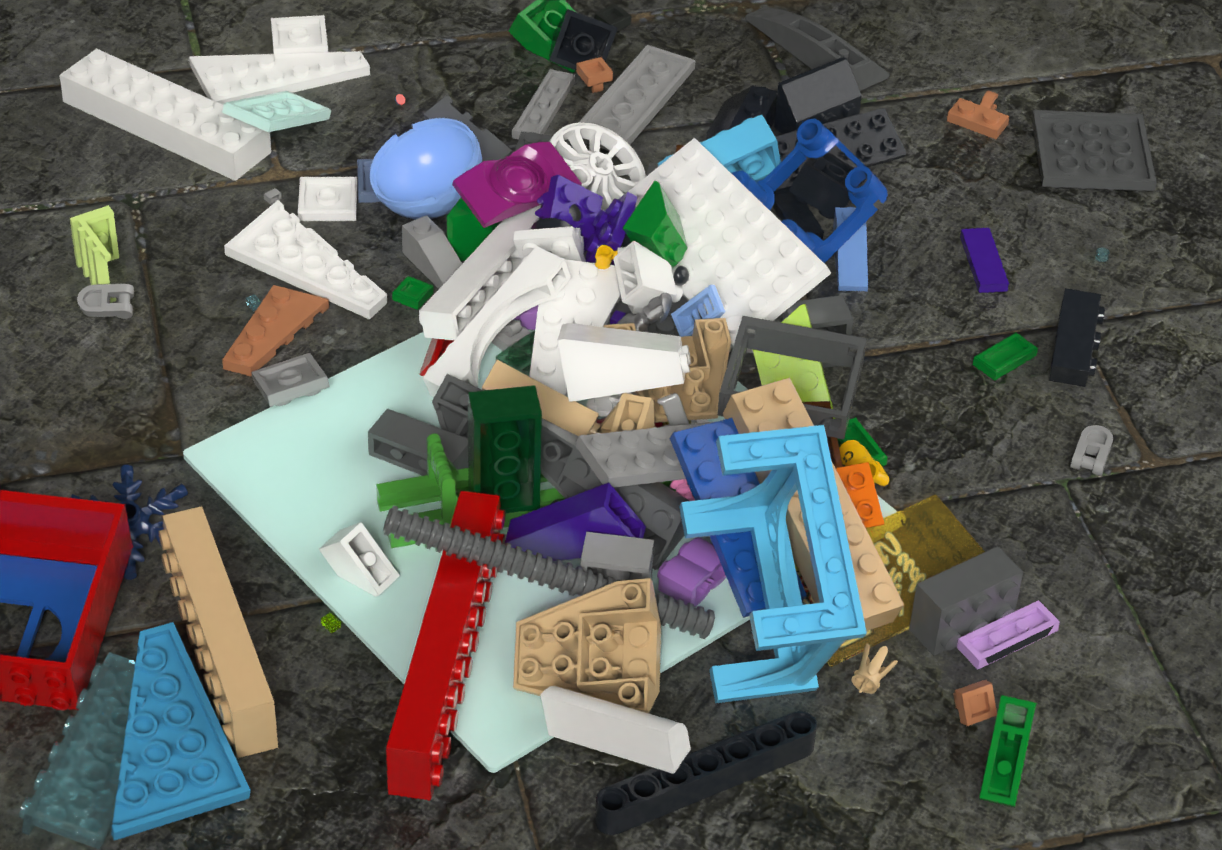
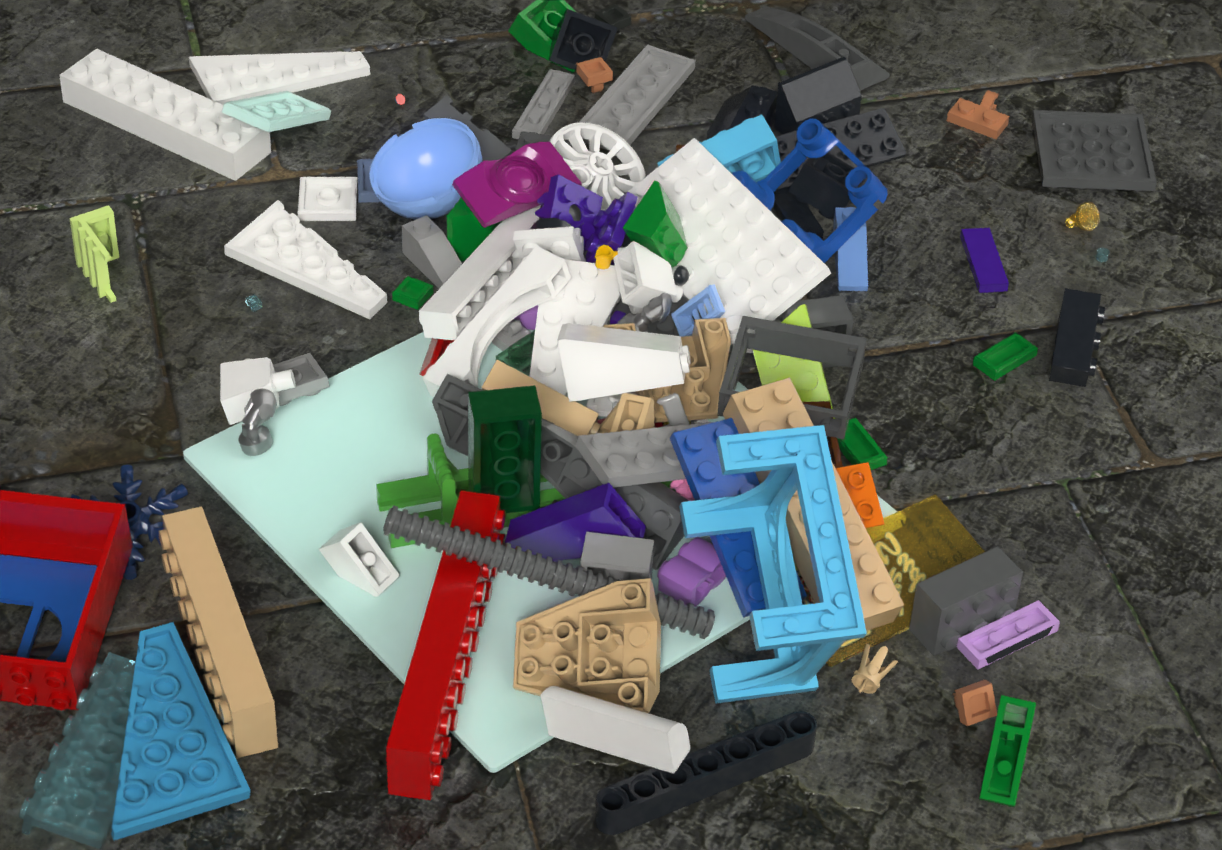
light grey plate [77,284,134,319] -> none
nougat wing [222,285,329,376] -> none
light grey piece [264,188,282,204] -> none
white plate [271,15,328,54] -> none
clear neon green piece [321,613,341,633] -> none
dark grey brick [368,409,468,476] -> none
yellow piece [839,440,889,486] -> none
light grey plate [1070,425,1113,476] -> none
none -> white torso [220,357,296,456]
none -> clear yellow plate [1065,202,1100,231]

